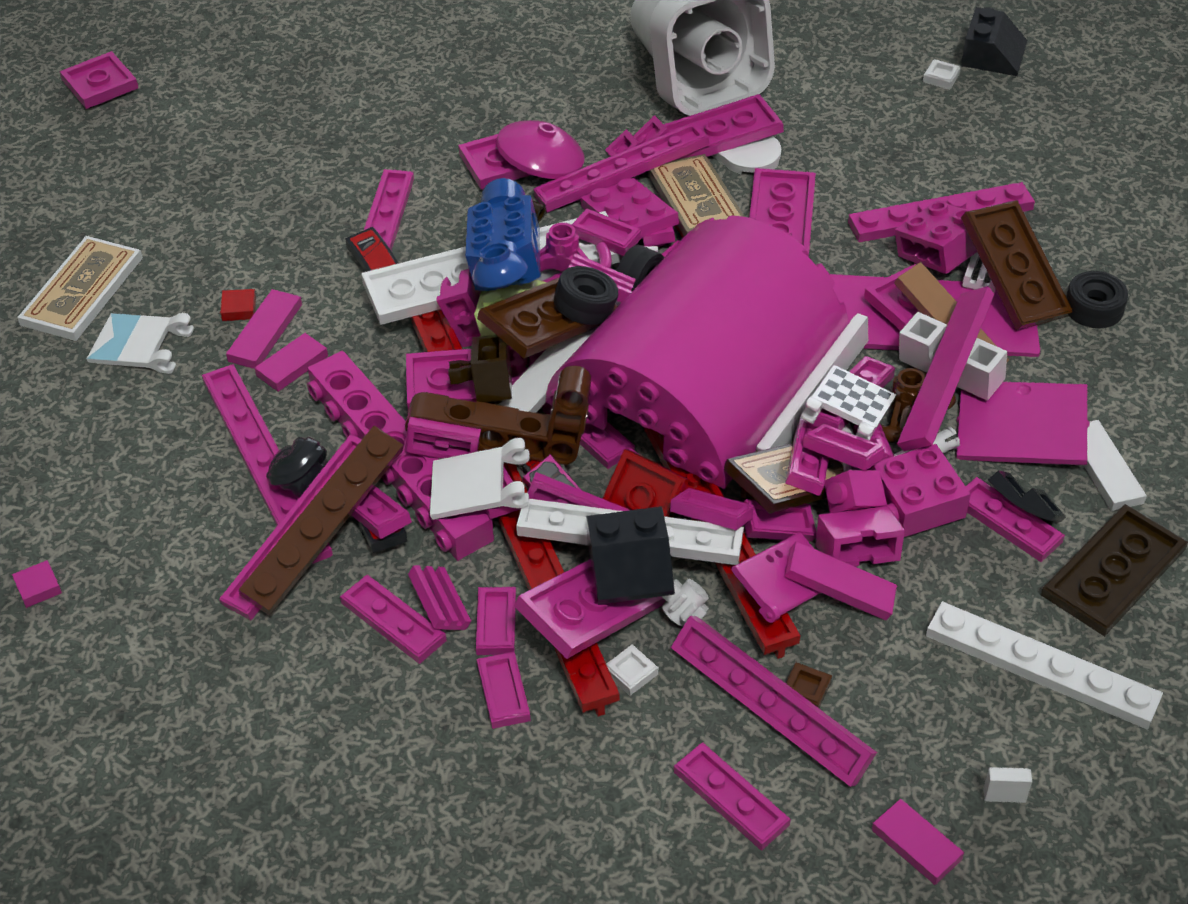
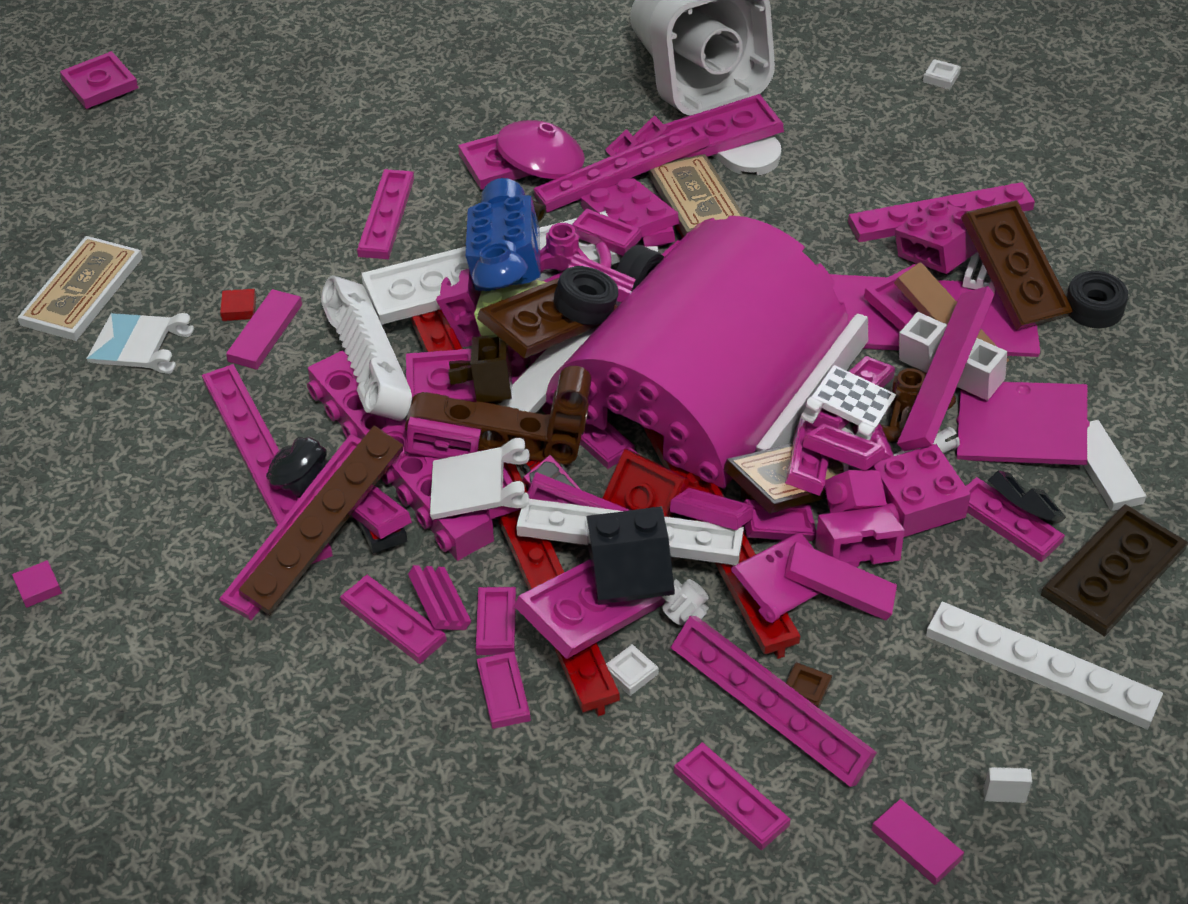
dark pink tile [255,333,328,392] -> none
slope [345,227,399,272] -> none
dark pink tile [749,168,816,257] -> none
black slope [961,7,1028,76] -> none
none -> white gear [321,275,412,421]

